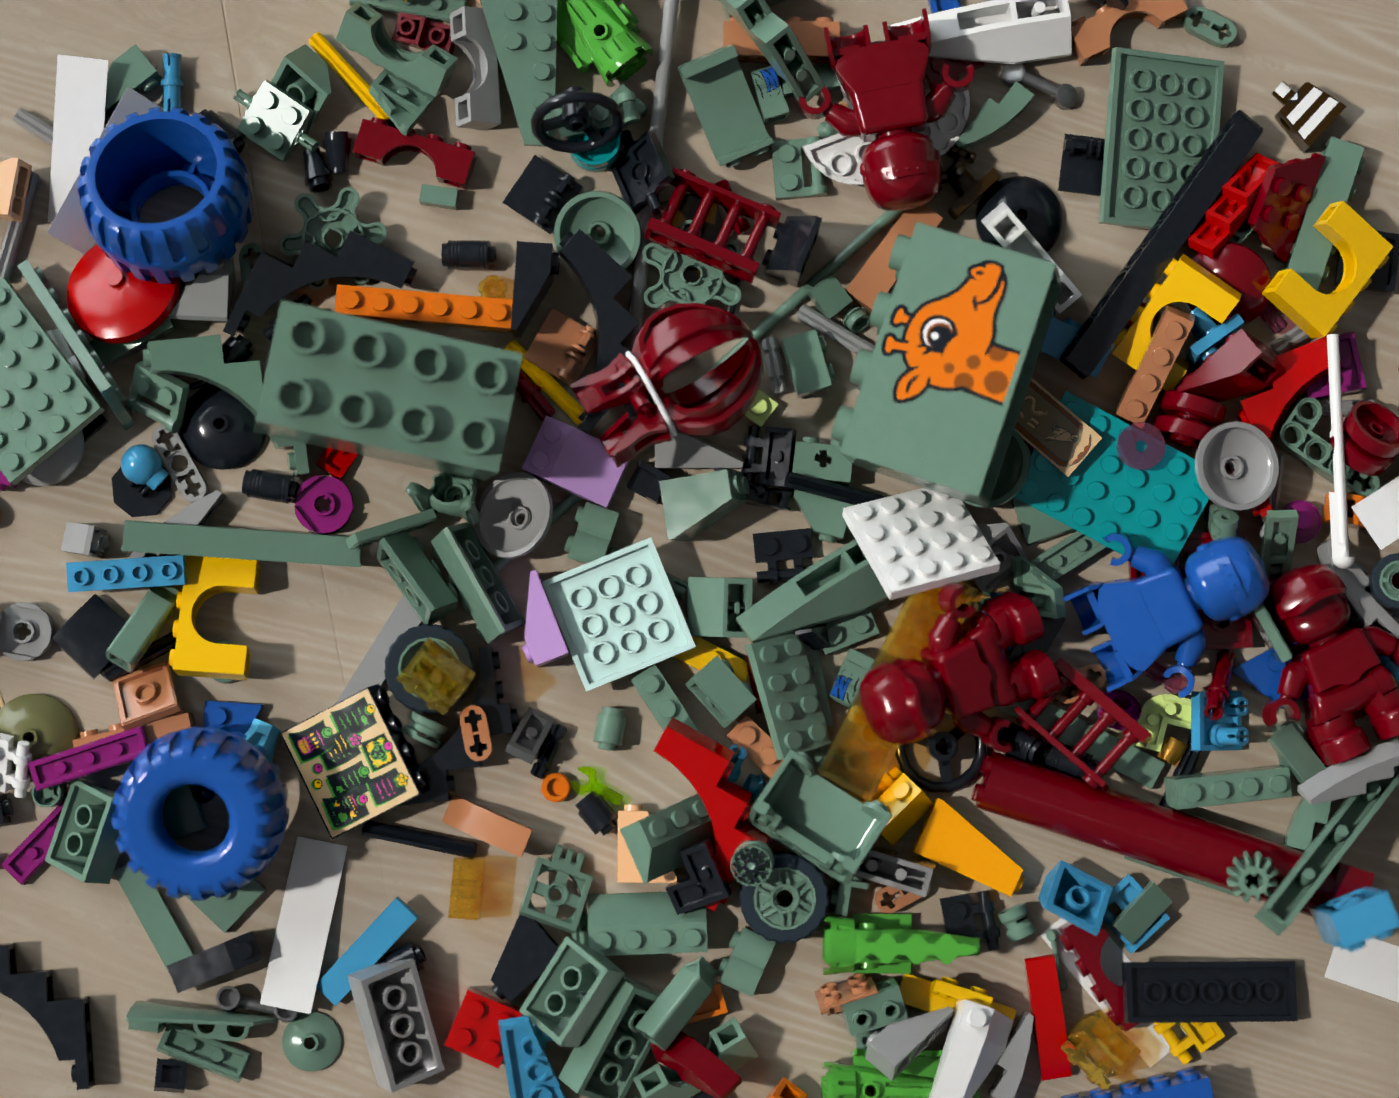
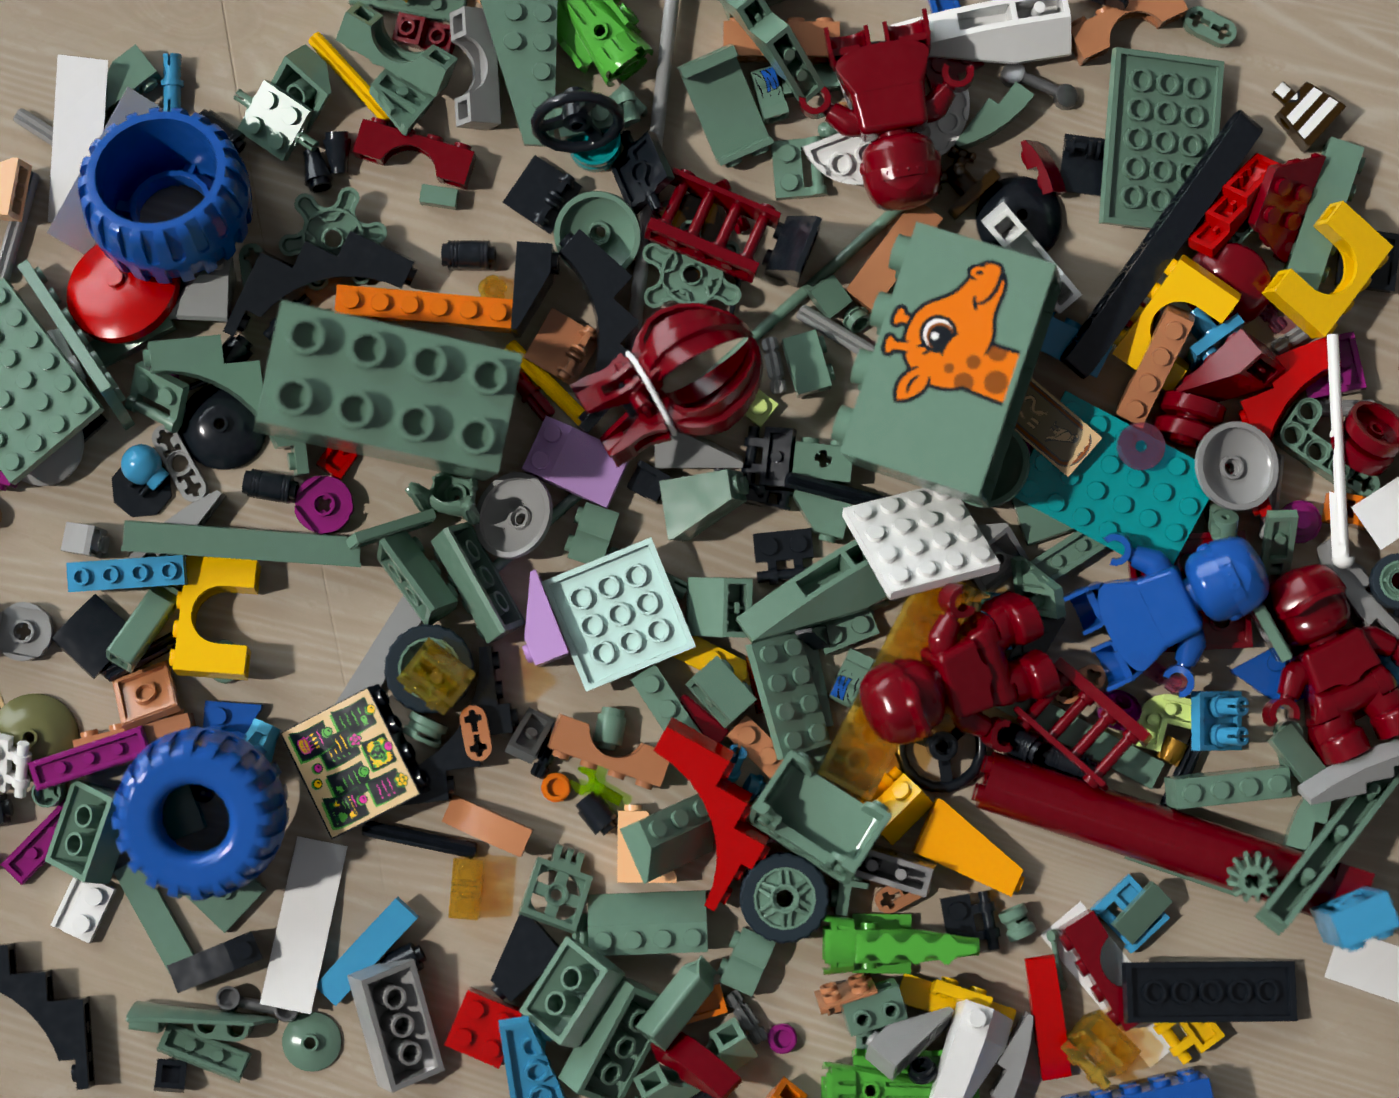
black plate [665,839,732,915] -> none
sand green wheel [730,839,775,886] -> none
dark azure slope [1038,860,1113,936] -> none
dark red pin [1204,650,1236,720] -> none
none -> white plate [50,877,117,943]
none -> nougat arch [547,713,669,790]
none -> dark red slope [680,694,729,743]
none -> dark grey axle [724,990,768,1045]
none -> magenta tile [767,1023,797,1054]
none -> black plate [908,1056,938,1085]
none -> dark red slope [1021,140,1066,196]

